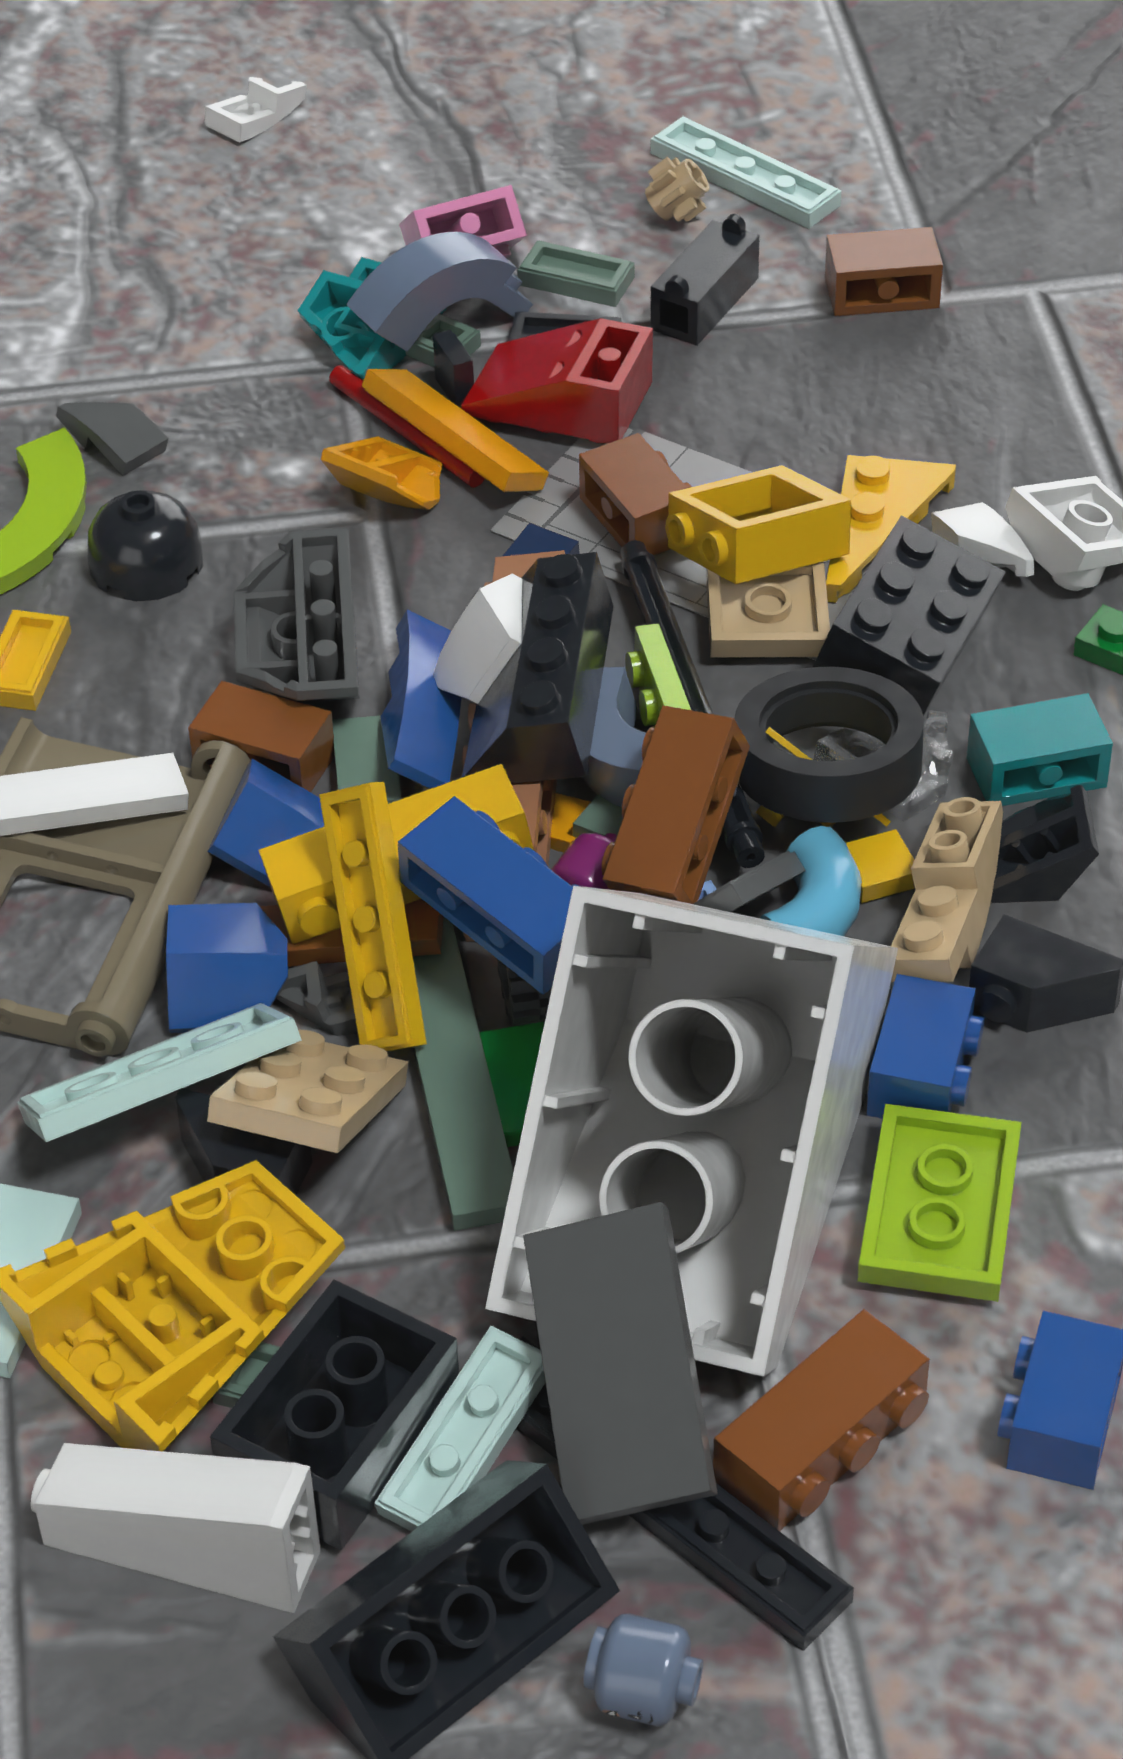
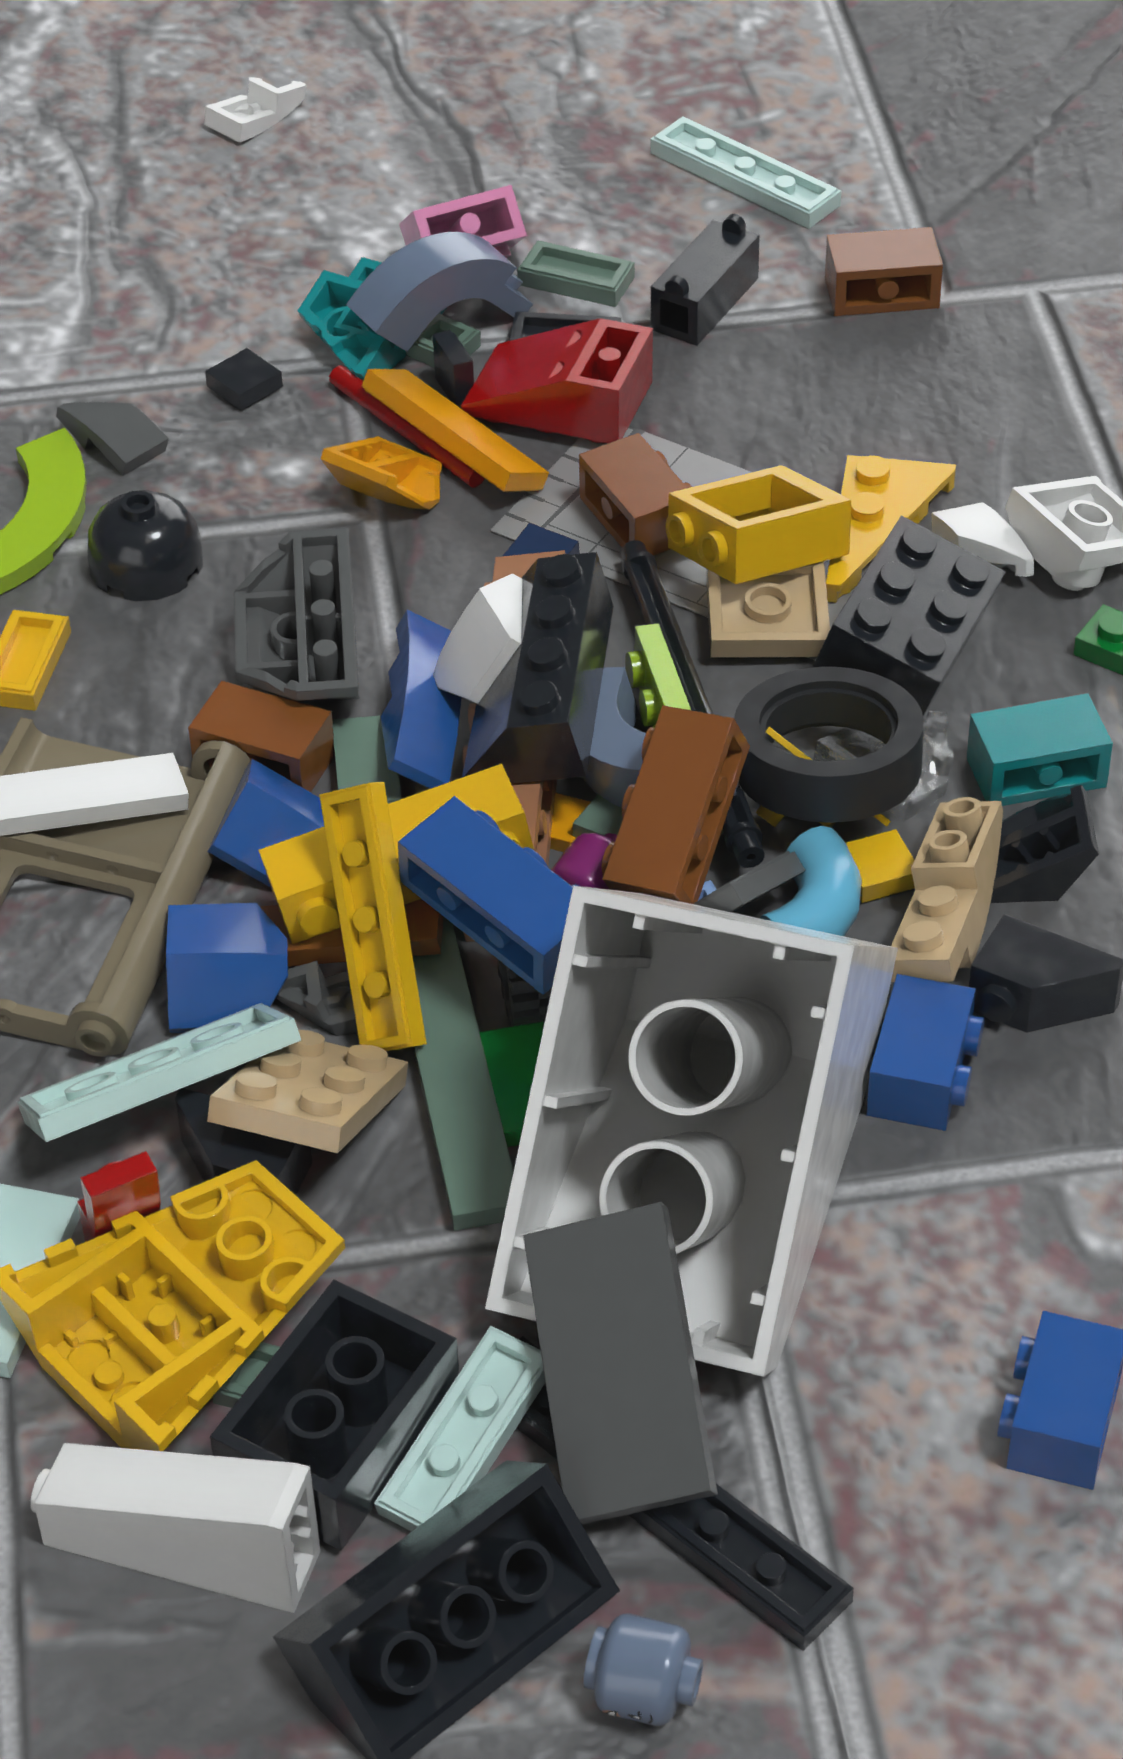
tan gear [645,156,709,222] -> none
dark orange brick [713,1309,930,1531] -> none
lime plate [857,1104,1022,1302] -> none
none -> red slope [77,1151,160,1242]
none -> black tile [205,348,283,410]

